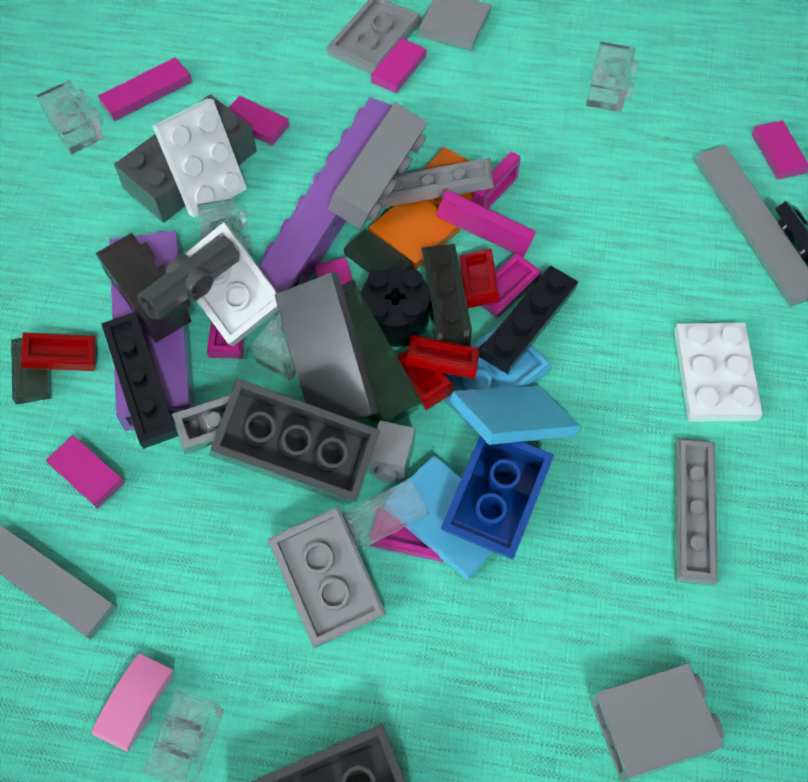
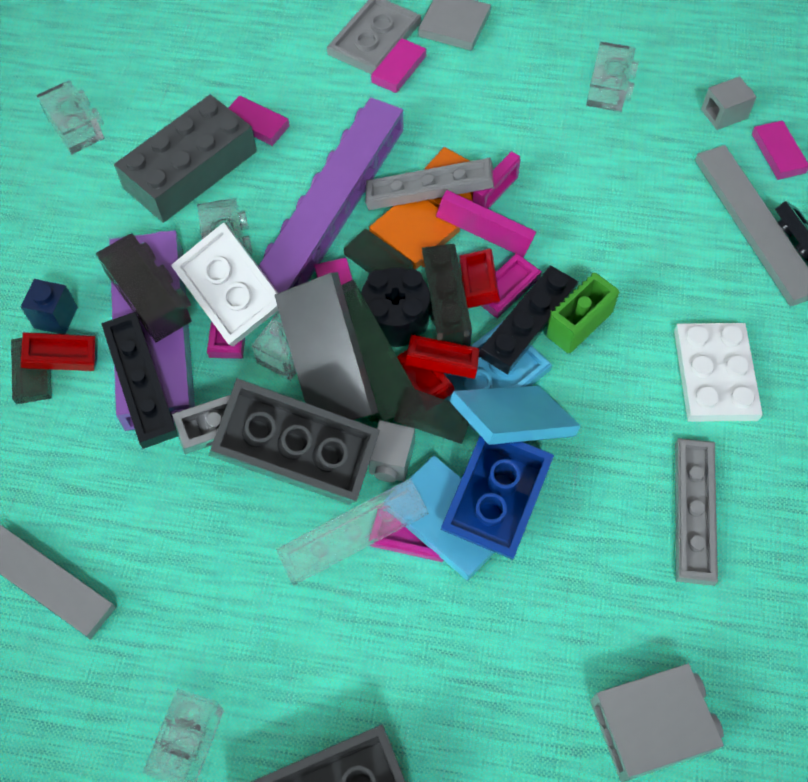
dark pink tile [46,435,124,509] -> none
bright pink slope [92,653,173,752] -> none
dark pink tile [98,57,192,121] -> none
dark grey piece [137,236,239,320] -> none
white plate [152,98,247,217] -> none
light grey tile [267,506,387,648] -> none
light grey brick [328,102,428,230] -> none
none -> dark blue brick [20,279,78,334]
none -> clear smoke tile [393,386,469,444]
none -> bright green brick [546,273,620,353]
none -> light grey brick [701,76,757,130]

